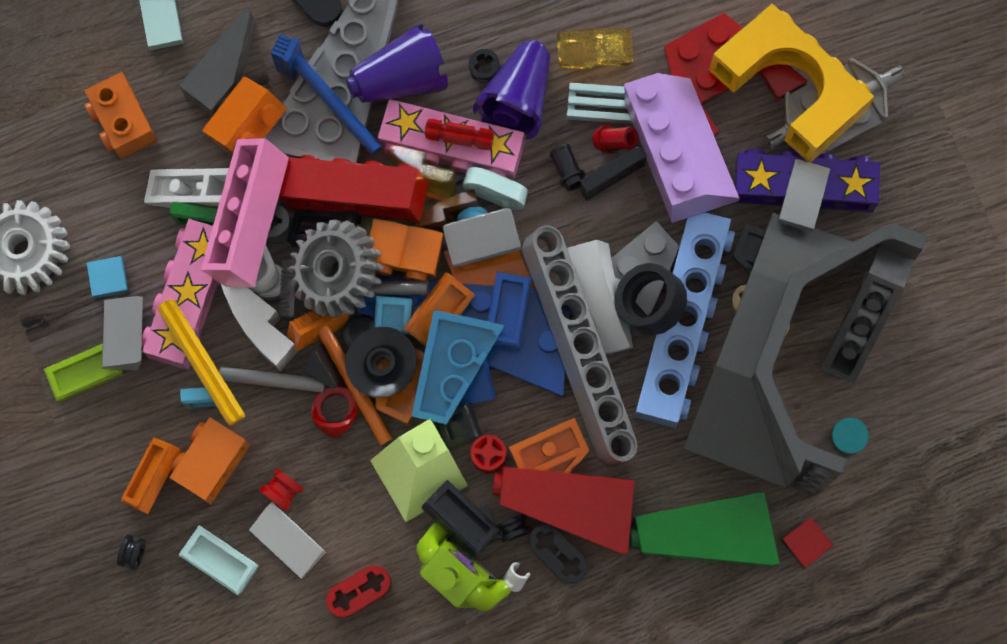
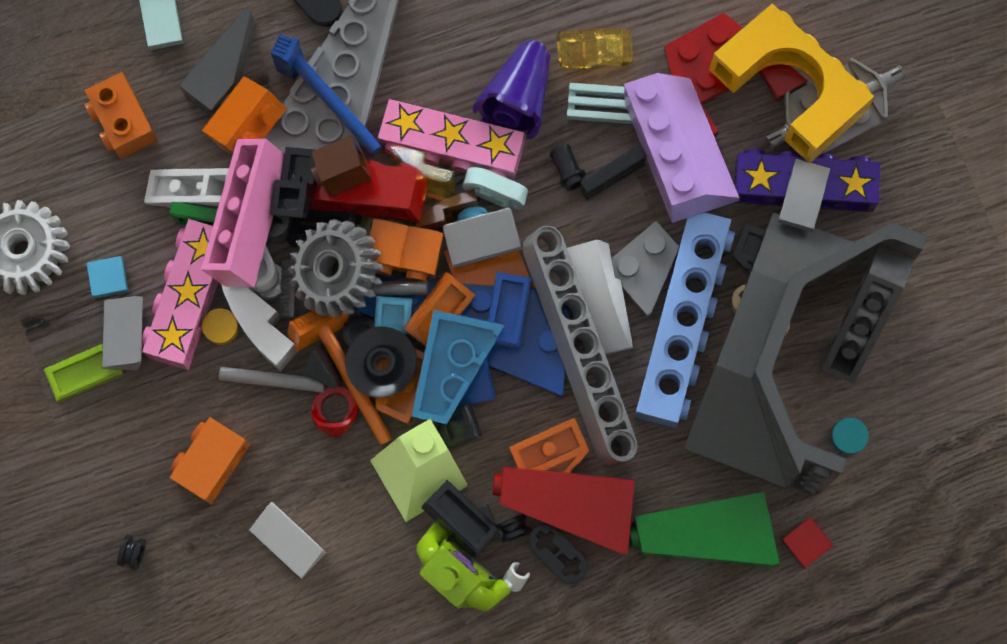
orange tile [121,437,181,514] -> none
yellow axle [158,299,245,426] -> none
light aqua tile [179,525,260,596] -> none
medium azure tile [180,387,217,409] -> none
red wheel [258,468,305,512] -> none
red beam [326,565,392,618] -> none
dark purple cone [346,24,448,103] -> none
red axle [424,119,494,150] -> none
black bush [469,49,500,83] -> none
red wheel [470,435,507,474] -> none
red pin [593,125,639,153] -> none
black tyre [615,263,687,335] -> none
none -> yellow tile [202,308,239,345]
none -> black slope [270,147,317,219]
none -> reddish brown brick [311,135,372,196]

